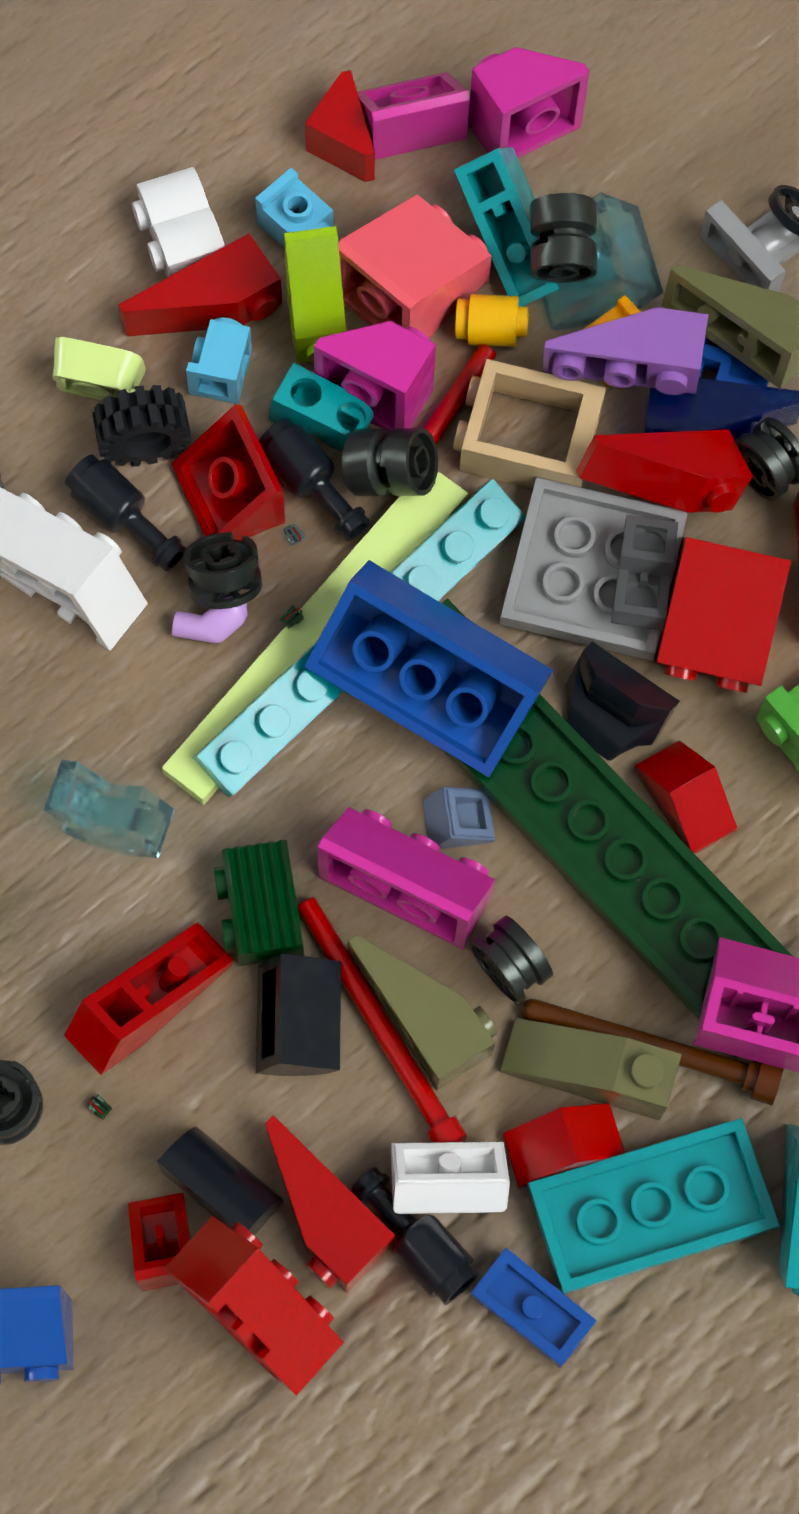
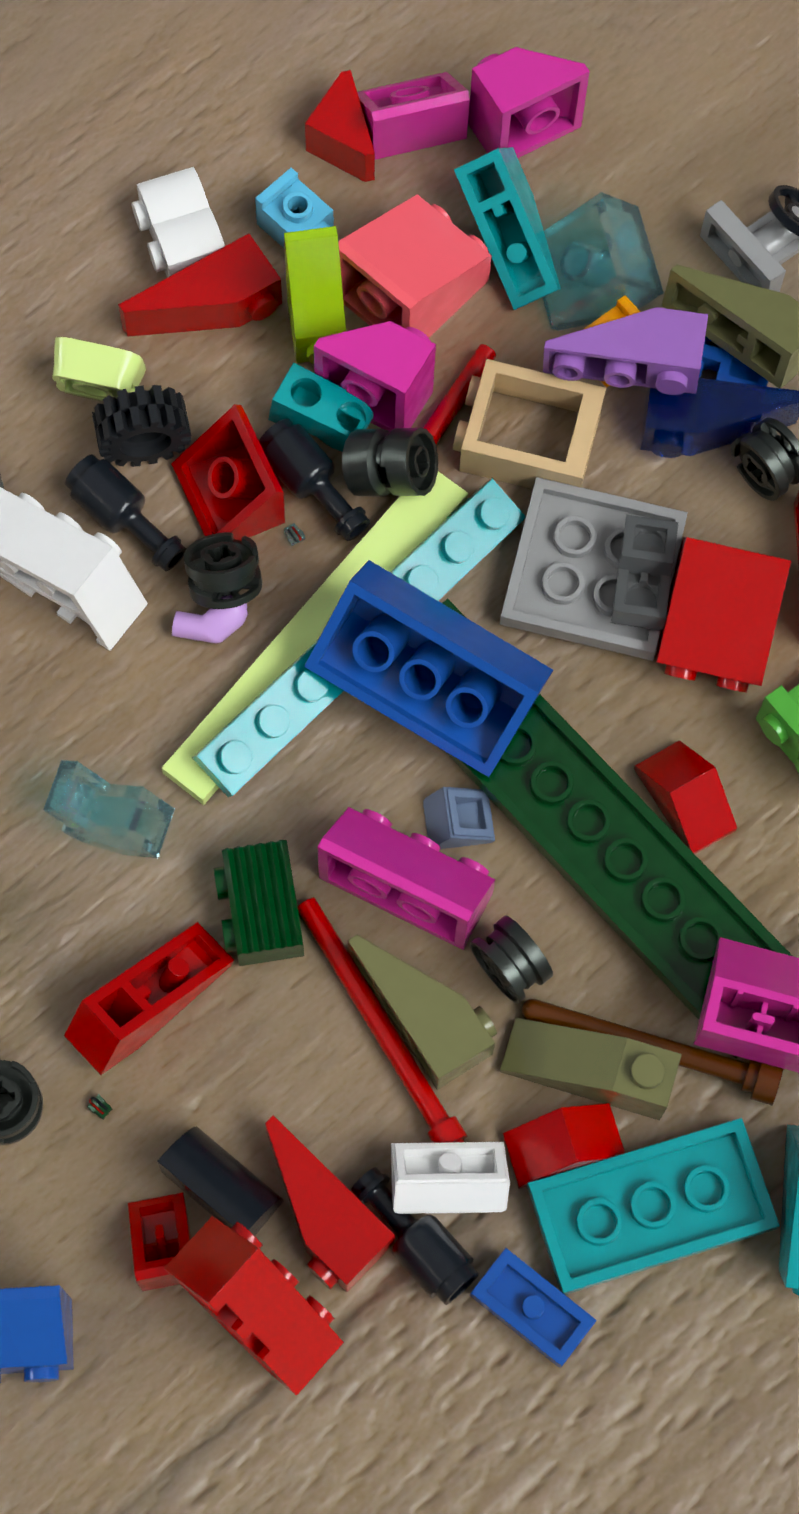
medium azure brick [186,317,252,404] -> none
black brick [255,953,341,1076] -> none
dark green piece [280,605,304,629] -> none
yellow brick [455,294,529,347] -> none
pearl dark grey wheel [530,193,597,283] -> none
black slope [565,641,680,761] -> none
red slope [576,429,753,513] -> none

